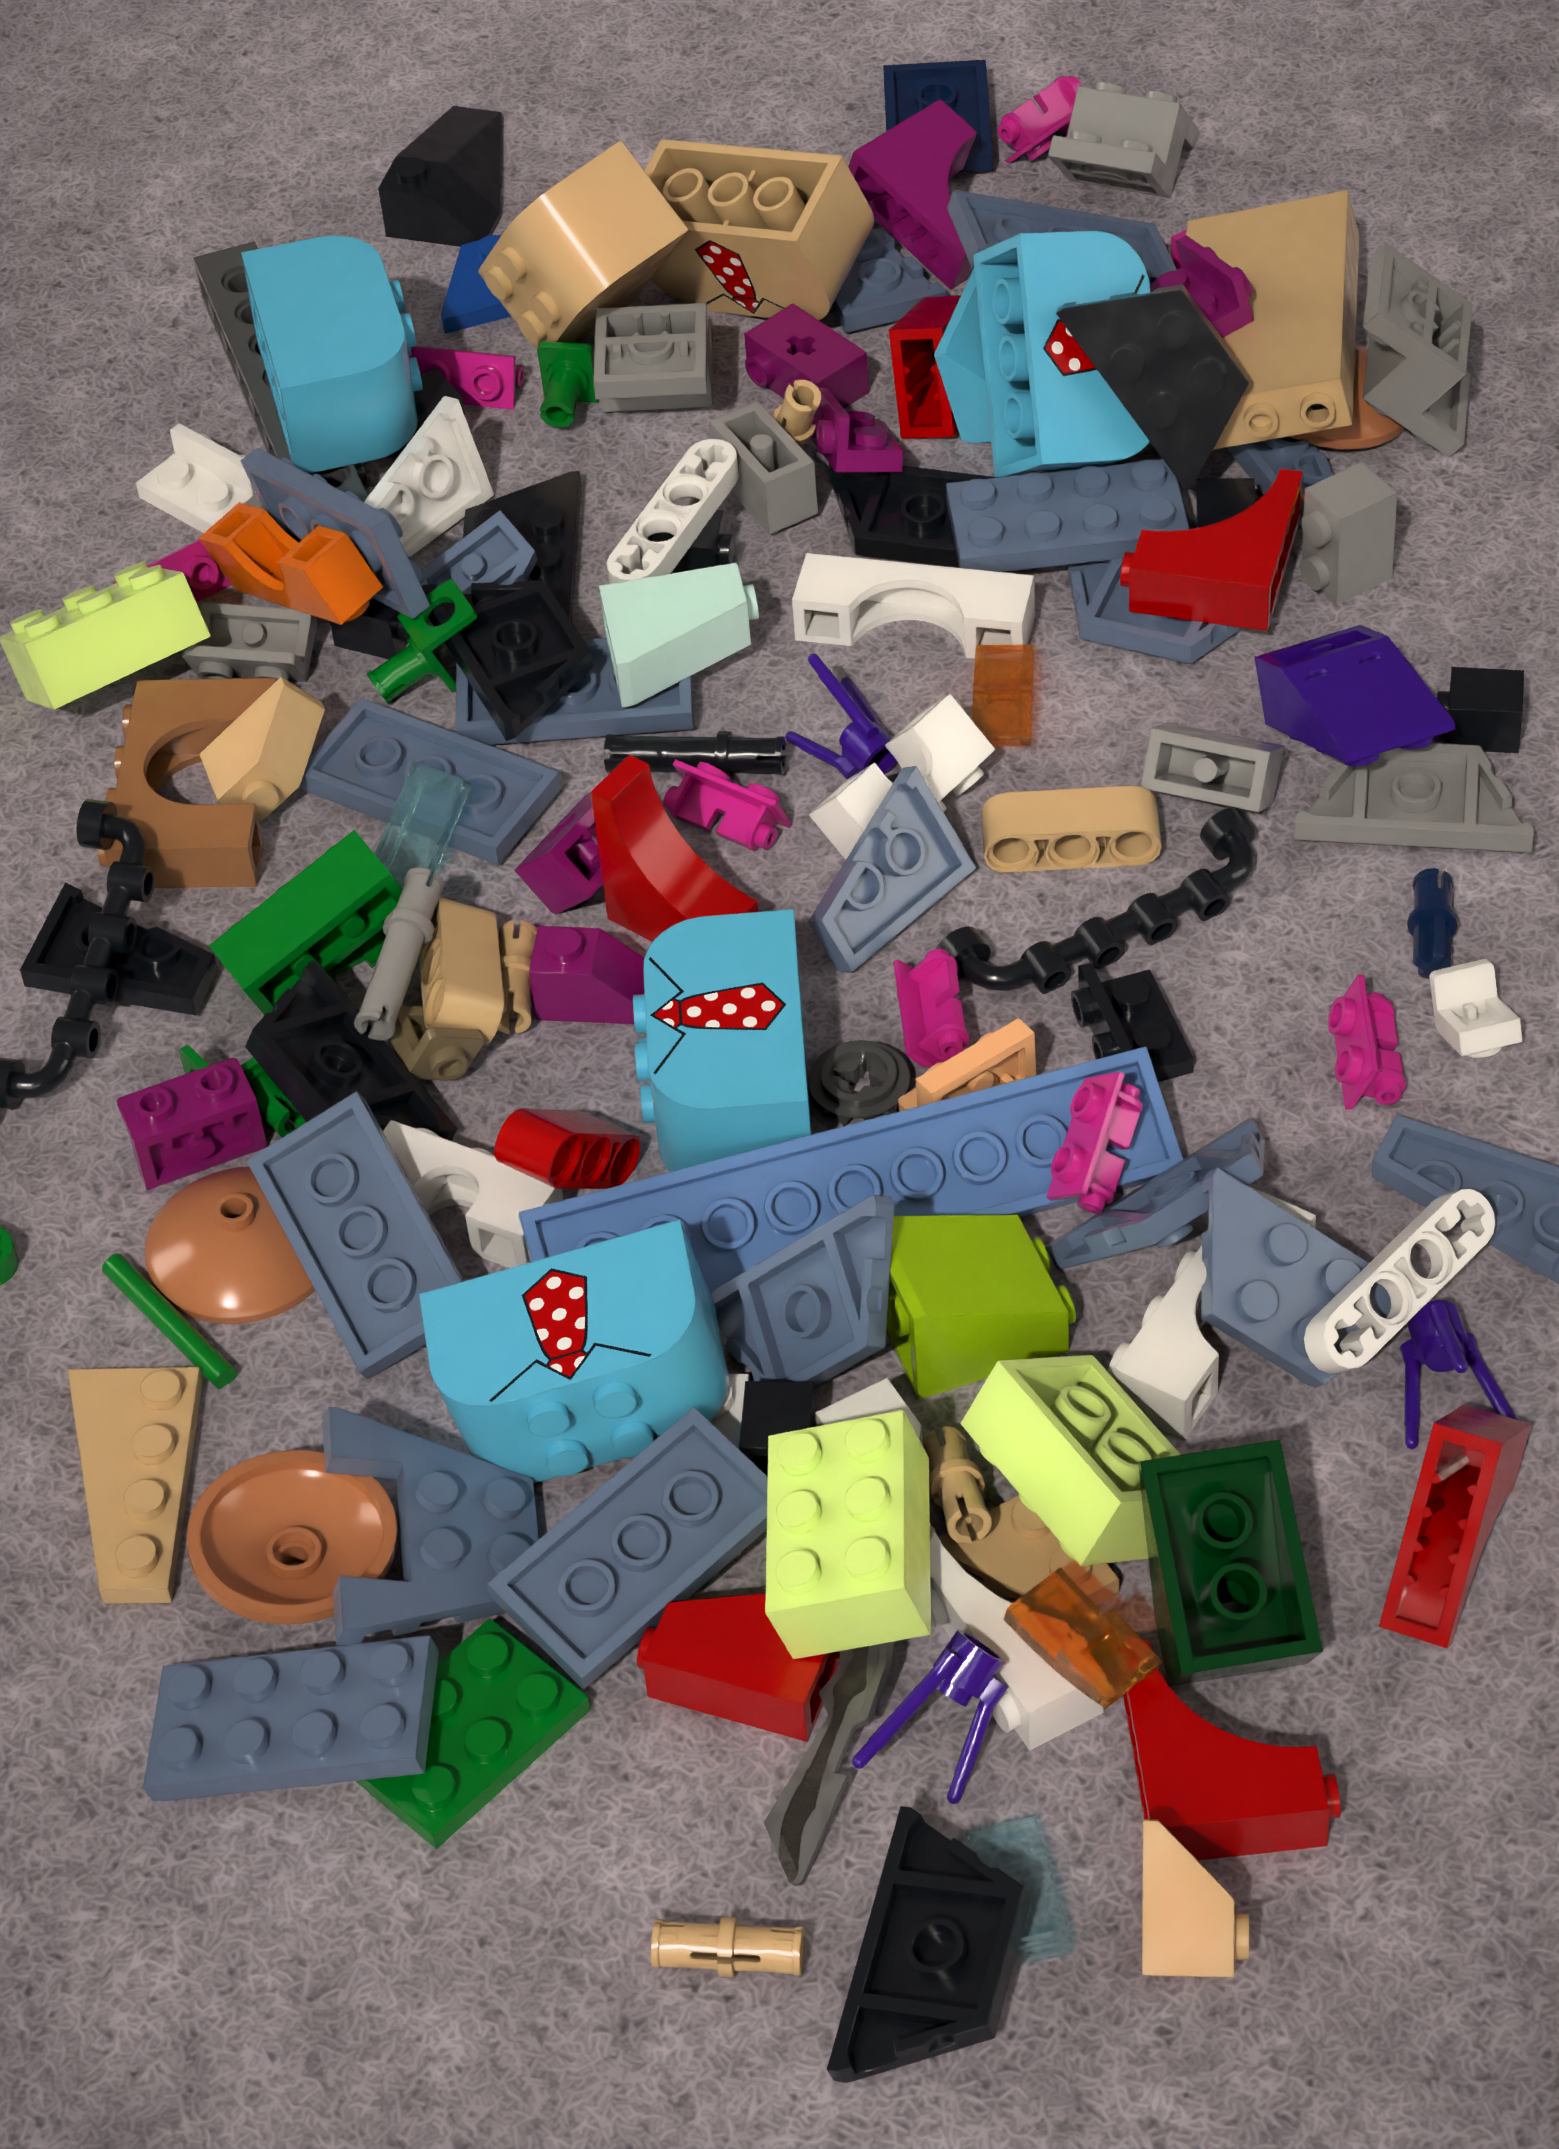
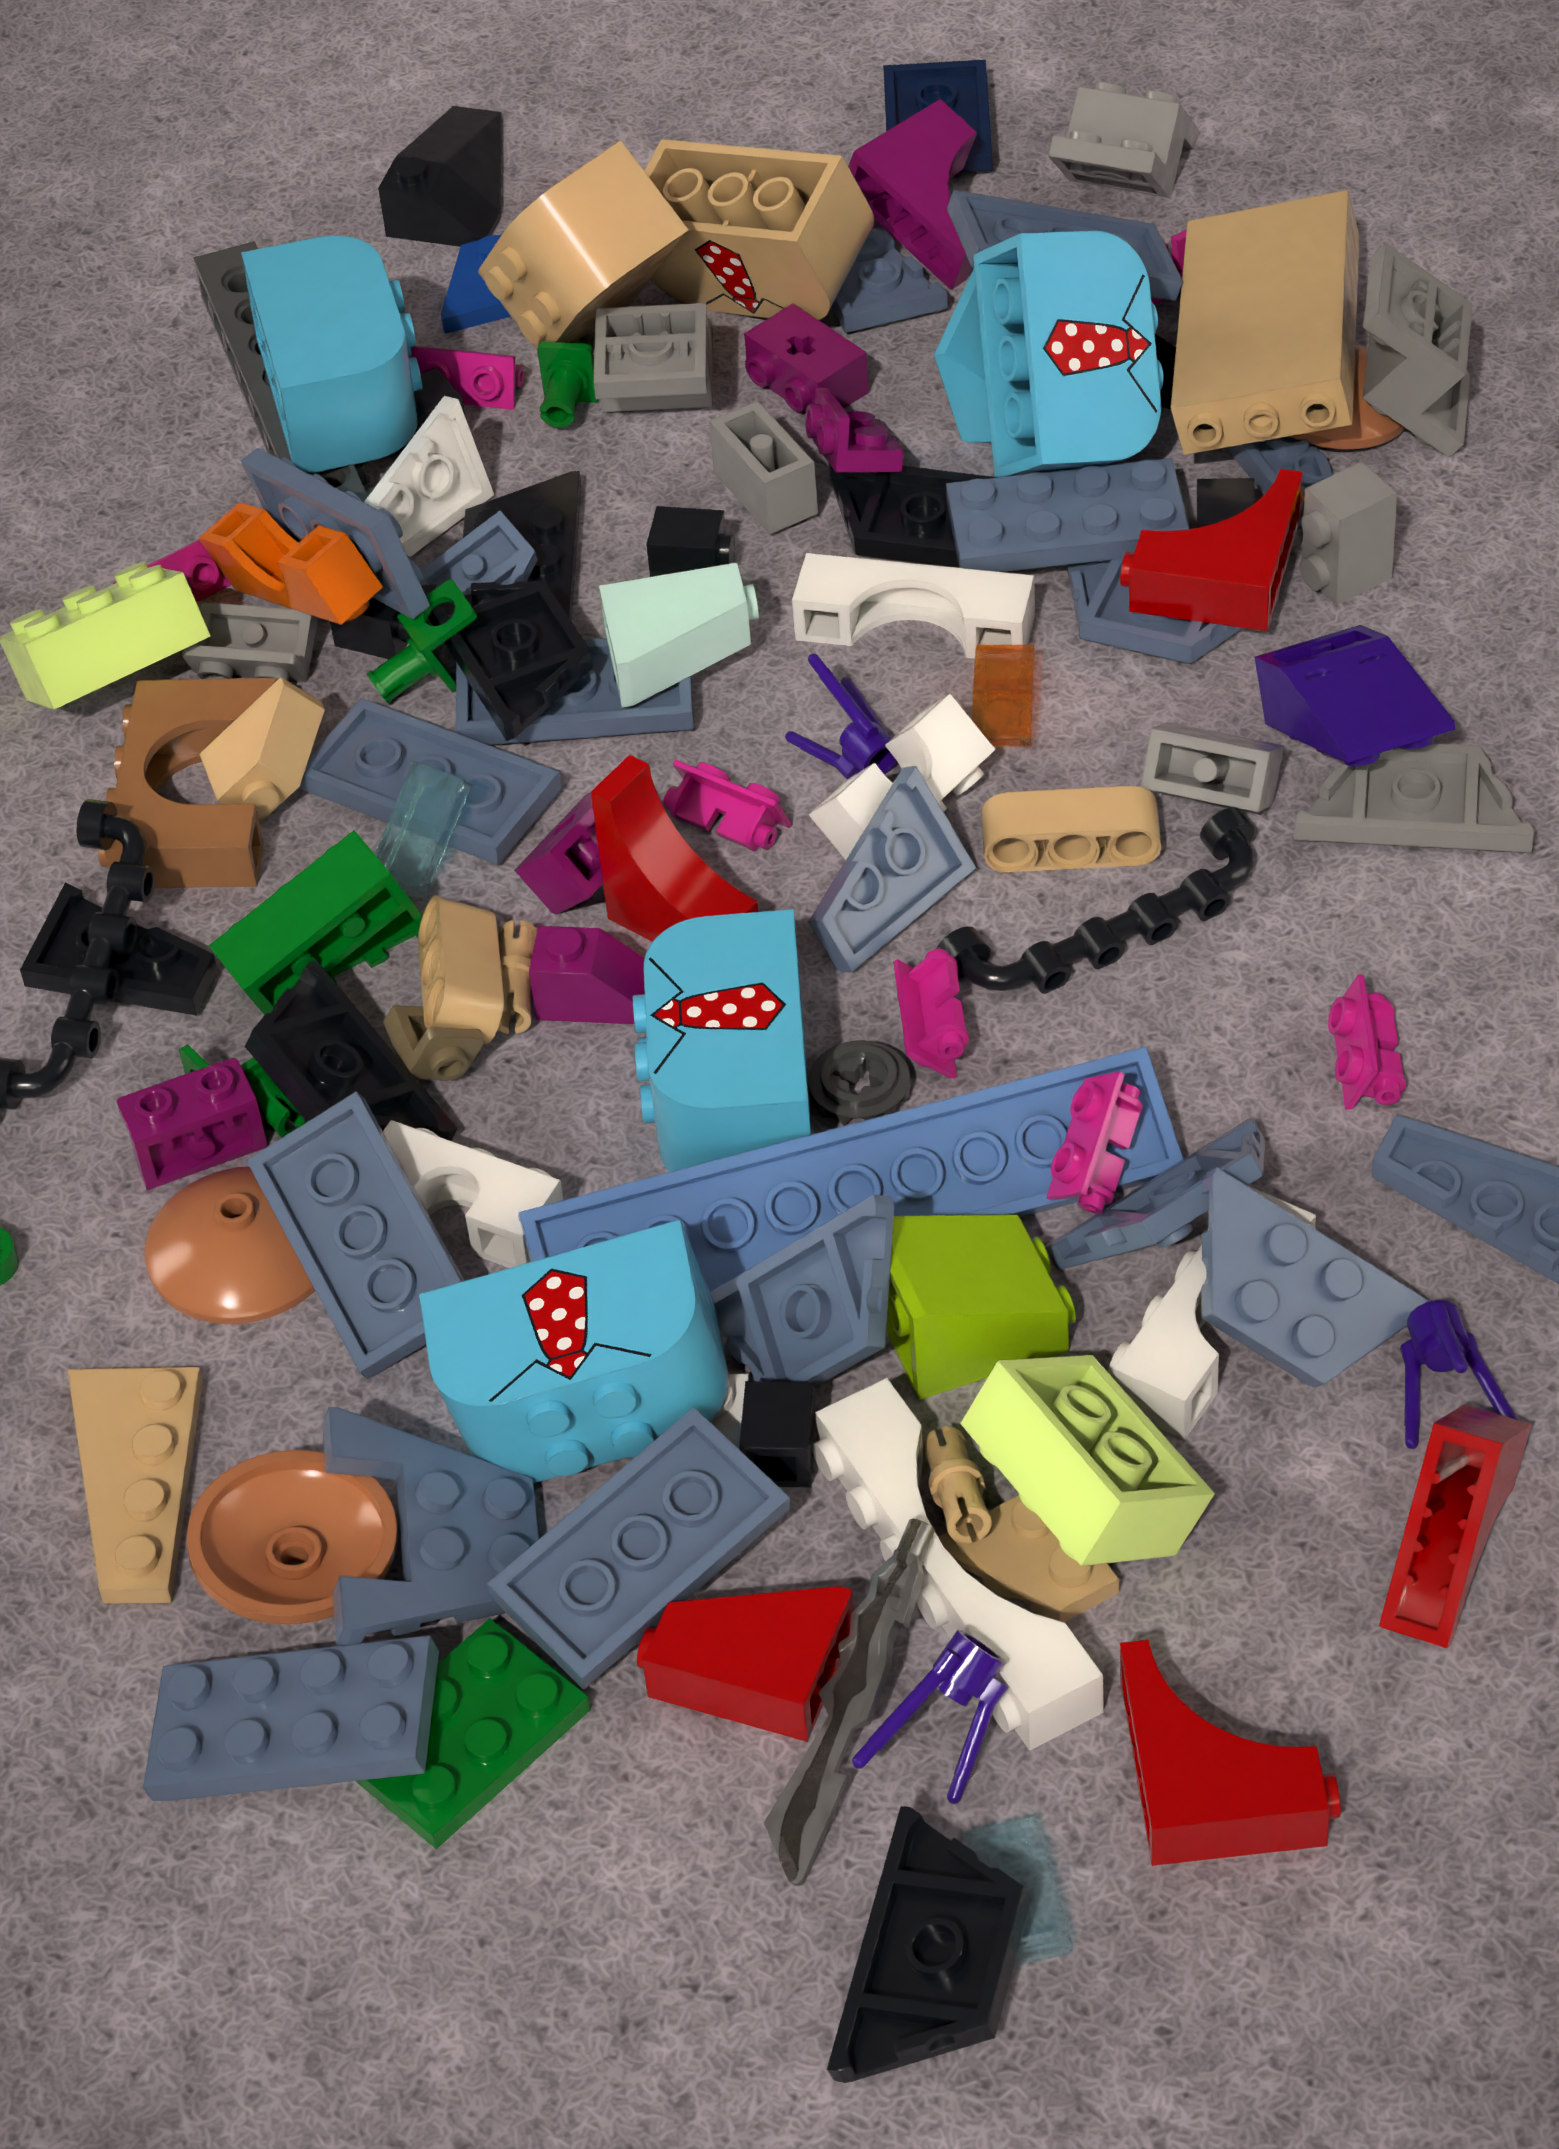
green bar [102,1253,237,1389] -> none
white bracket [136,423,262,533] -> none
light grey pin [354,867,445,1040] -> none
red beam [494,1108,641,1189] -> none
black pin [604,731,786,777] -> none
white beam [606,439,739,584] -> none
tan pin [651,1917,805,1978] -> none
yellowish green brick [765,1410,931,1659] -> none
tan pin [773,380,821,449] -> none
red slope [889,295,961,439] -> none
light nougat bracket [898,1018,1036,1111] -> none
dark pink hinge [998,76,1082,163] -> none
clear orange slope [1003,1567,1162,1709] -> none
black wing [1056,285,1251,491] -> none
black bracket [1071,962,1194,1082] -> none
dark green slope [1138,1439,1323,1687] -> none
tan slope [1142,1819,1249,1977] -> none
magenta bracket [1150,235,1254,338] -> none
white beam [1304,1189,1495,1374] -> none
dark blue axle [1407,868,1458,979] -> none
white bracket [1430,959,1523,1058] -> none
black brick [1437,667,1524,753] -> none

